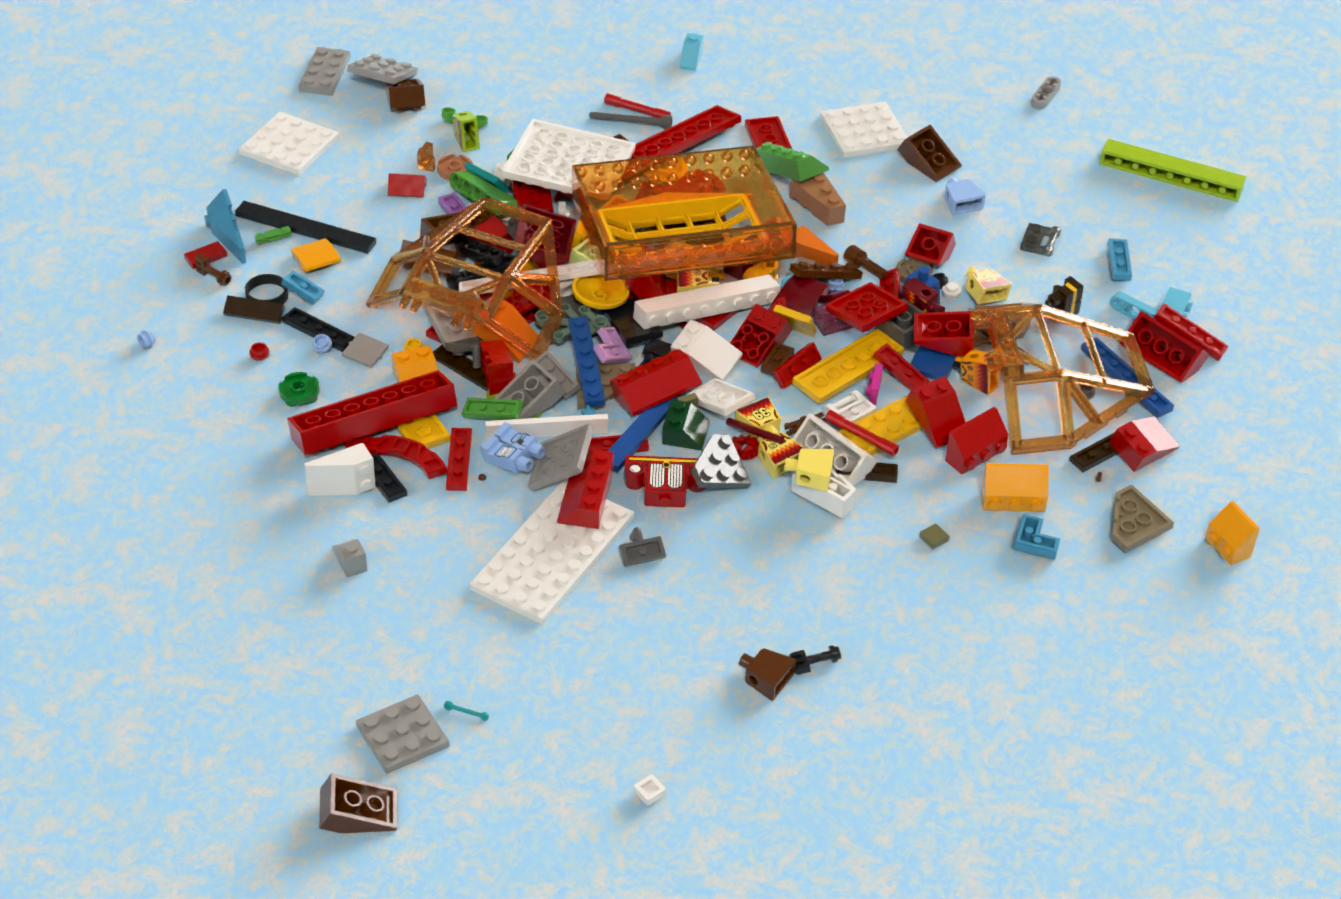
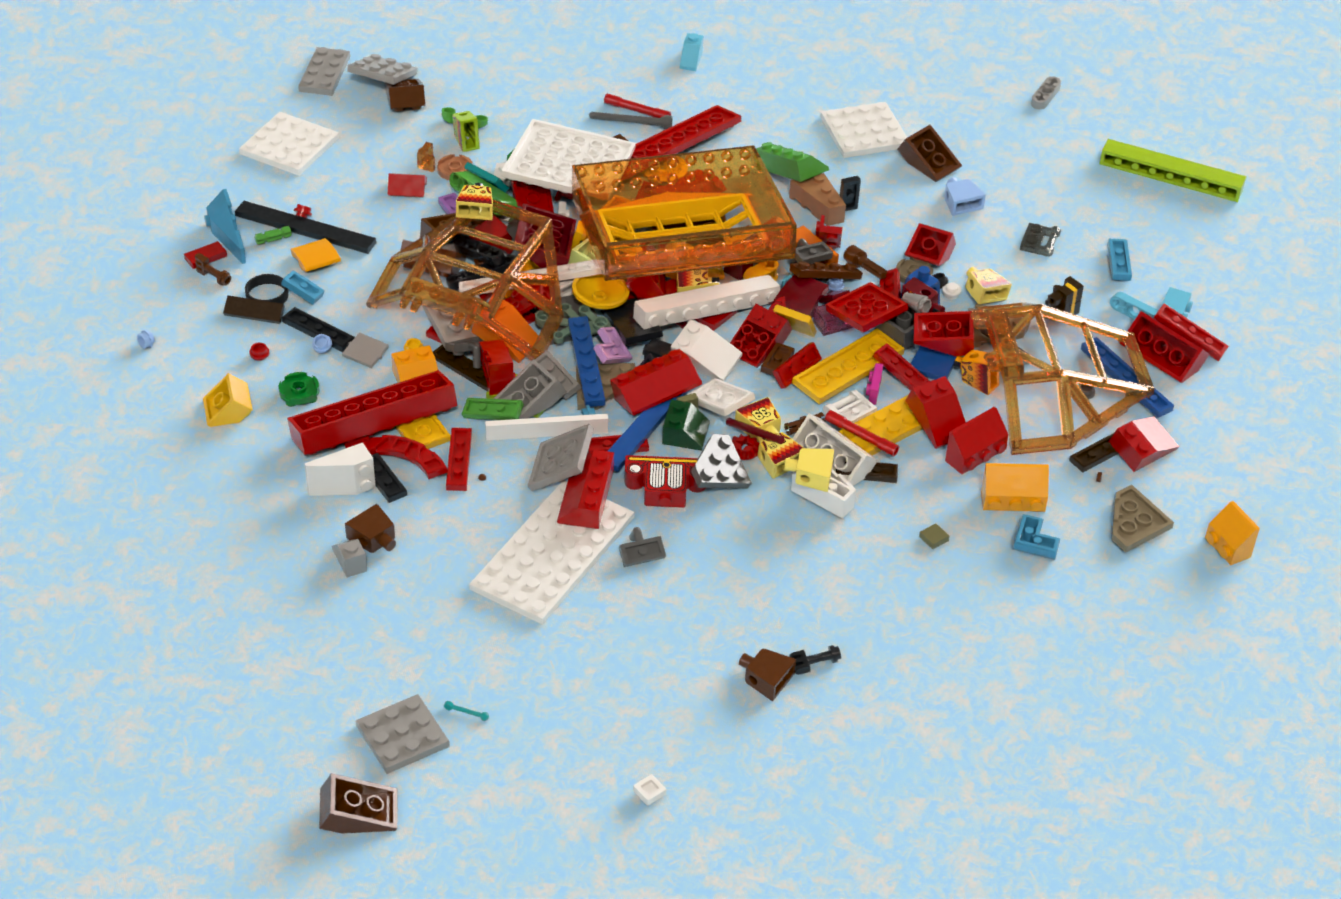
light blue hips [481,422,545,475] -> none
red tile [744,116,792,152] -> none
none -> yellow slope [203,373,253,427]
none -> red plate [293,204,312,218]
none -> reddish brown torso [345,503,396,553]
none -> light yellow torso [456,183,493,220]
none -> dark grey plate [791,238,833,264]
none -> red bracket [815,215,842,249]
none -> black plate [840,176,861,211]
none -> light grey cone [902,292,932,313]

